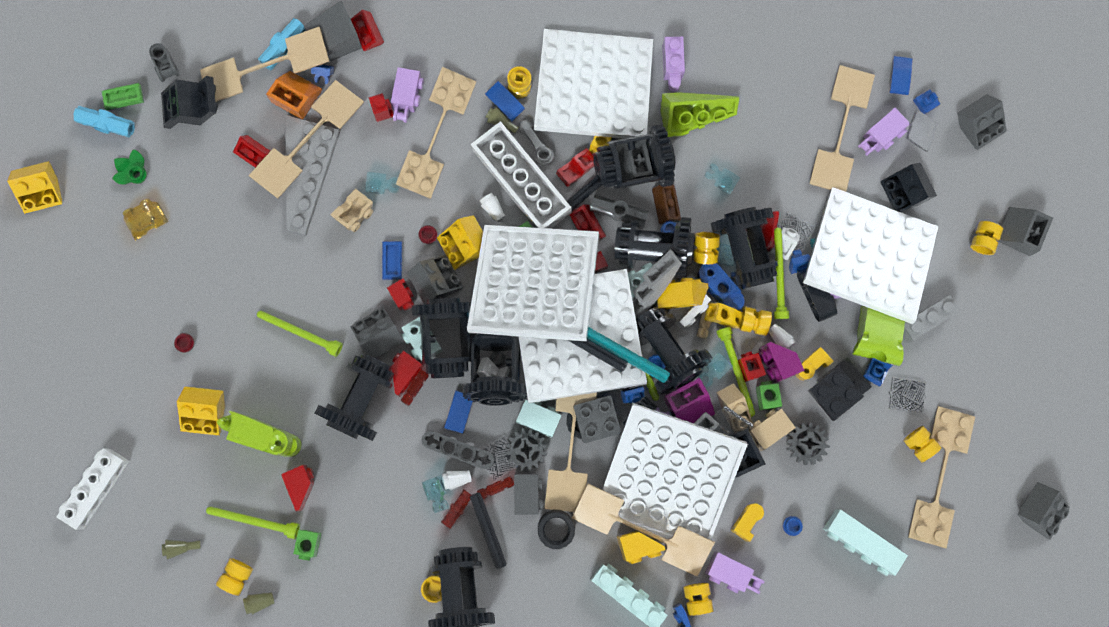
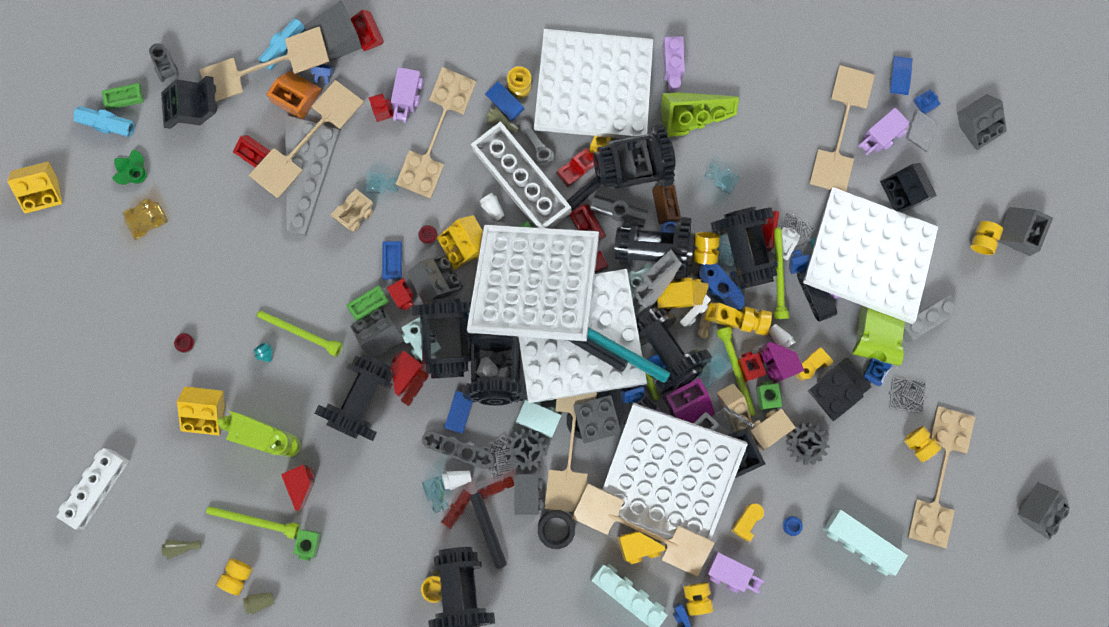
none -> teal plate [253,342,273,363]
none -> bright green plate [346,285,389,321]

